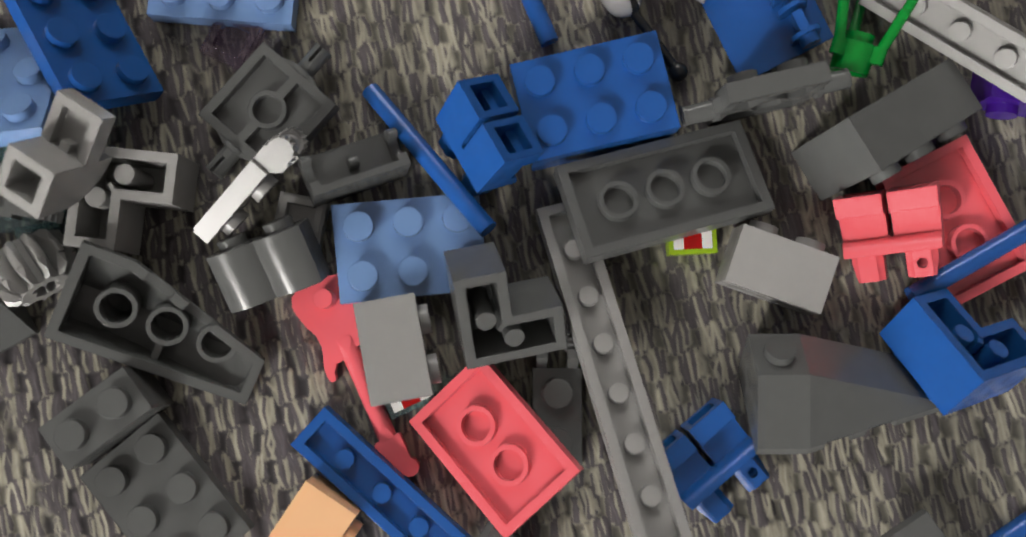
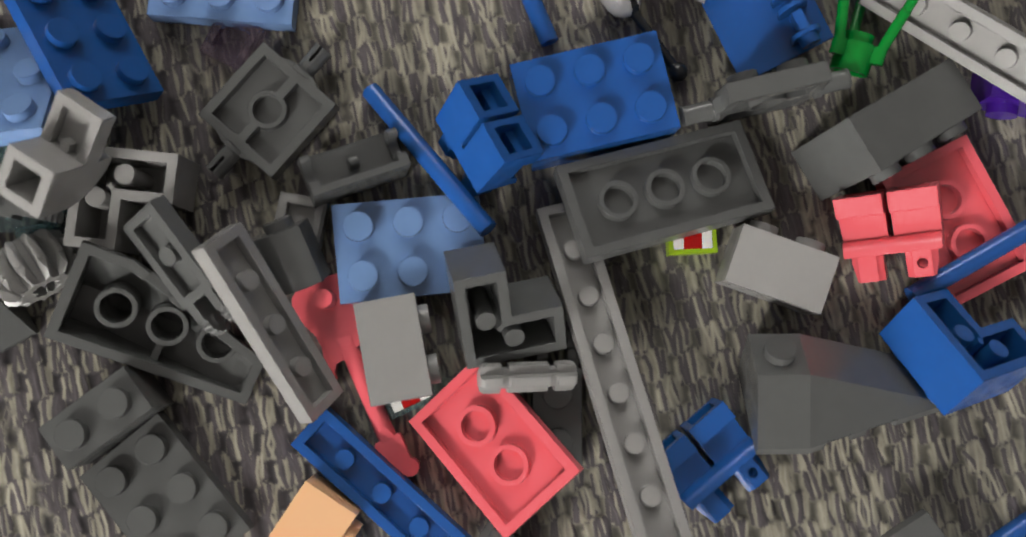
hinge [193,126,309,244] -> none
none -> dark grey hinge [123,195,236,337]
none -> light grey plate [191,221,344,424]
none -> light grey axle [477,360,578,394]

